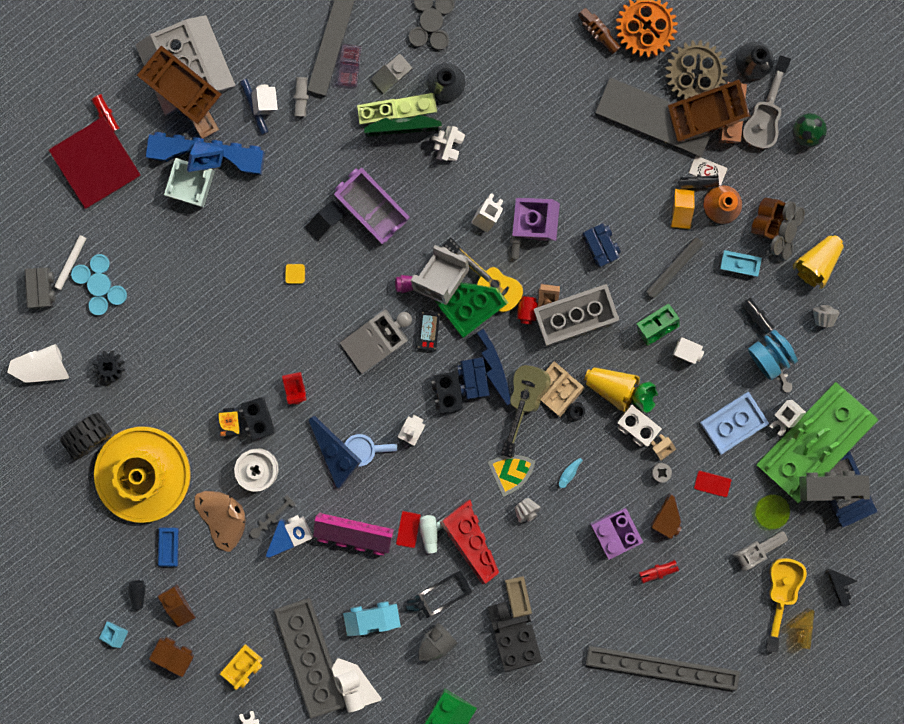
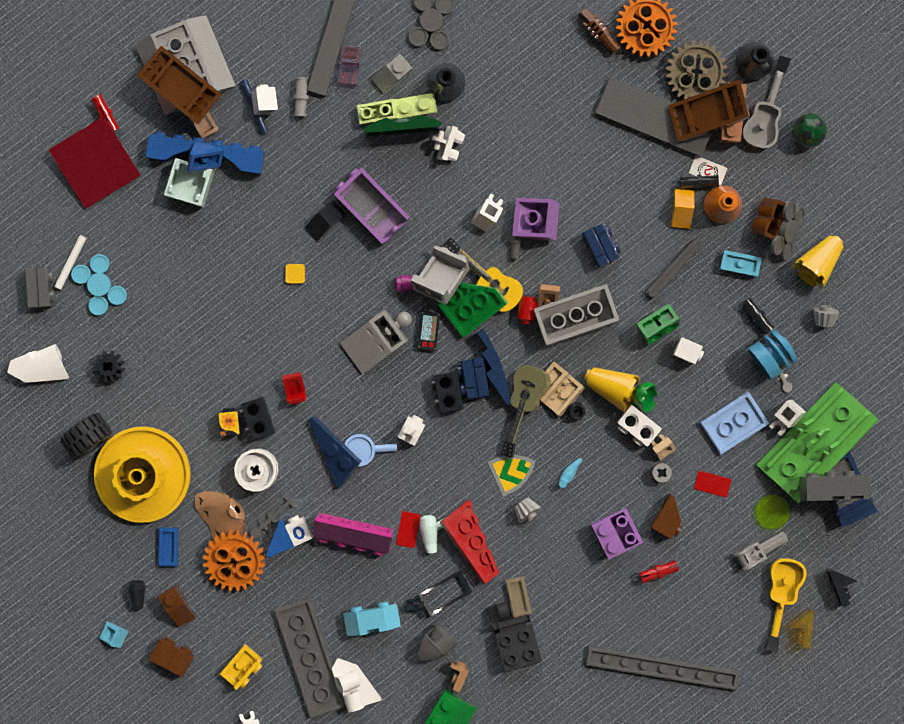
none -> orange gear [203,530,265,592]
none -> medium nougat bracket [450,660,469,693]

